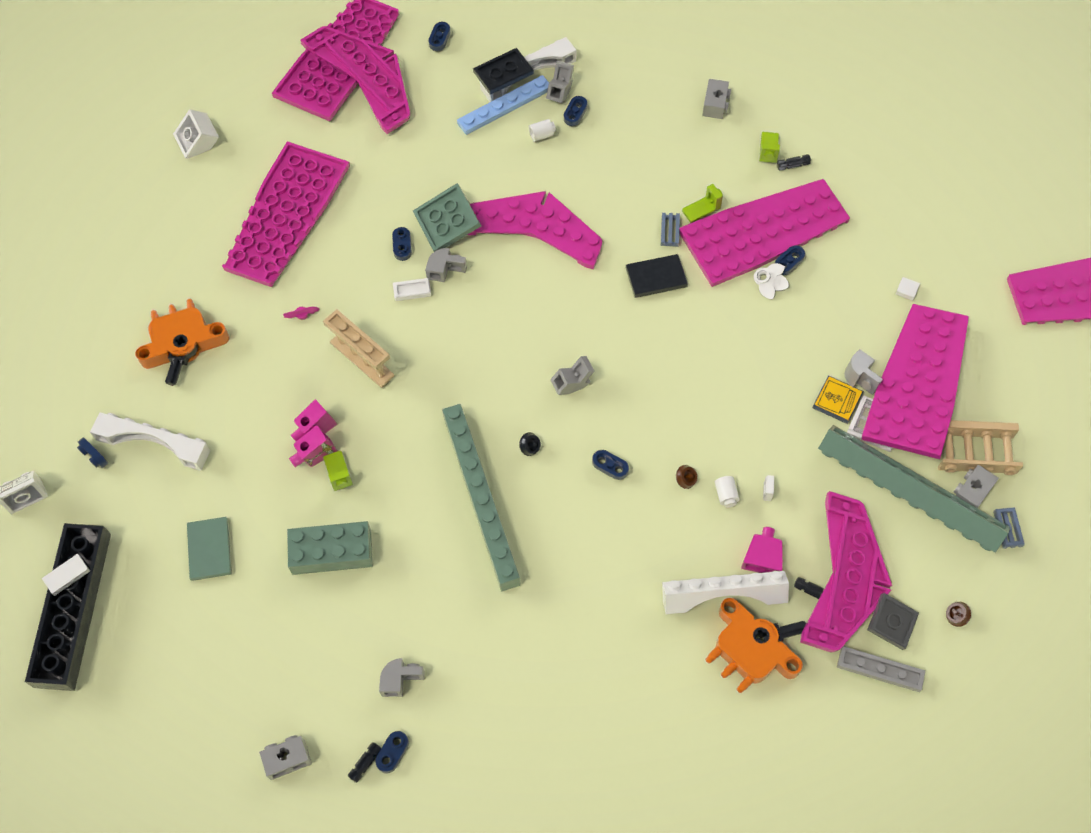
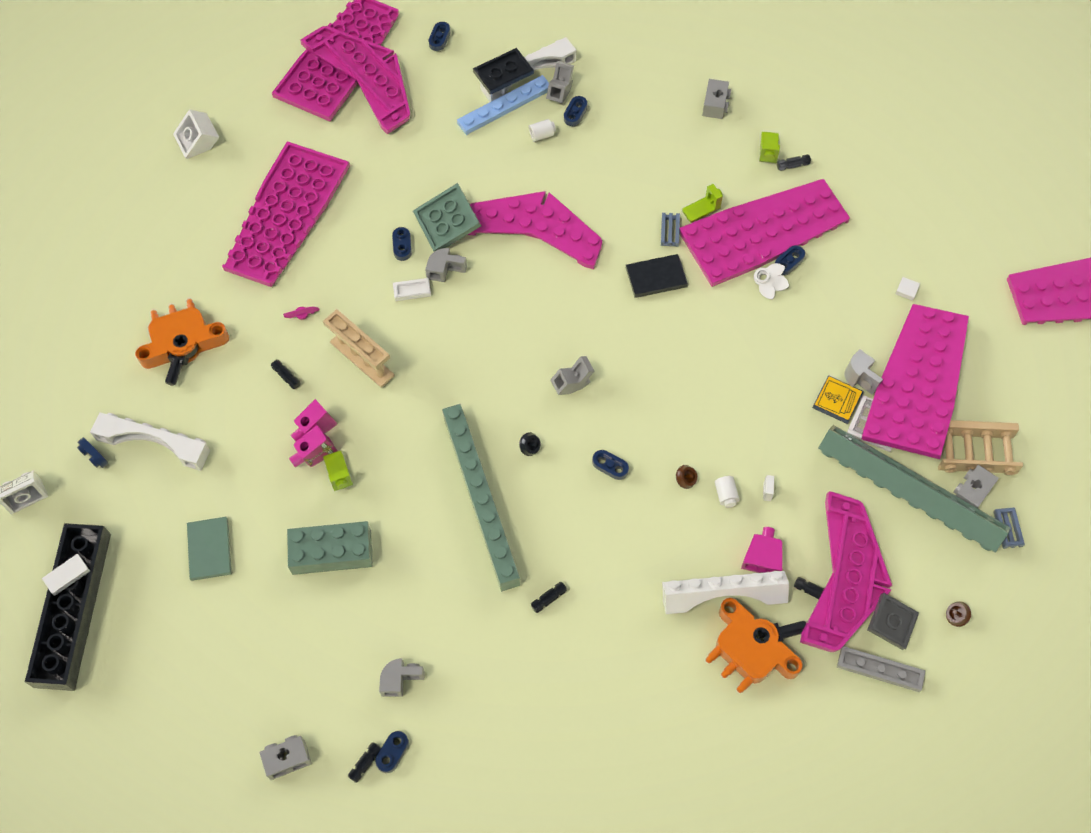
none -> black axle [271,359,300,389]
none -> black axle [531,582,567,613]

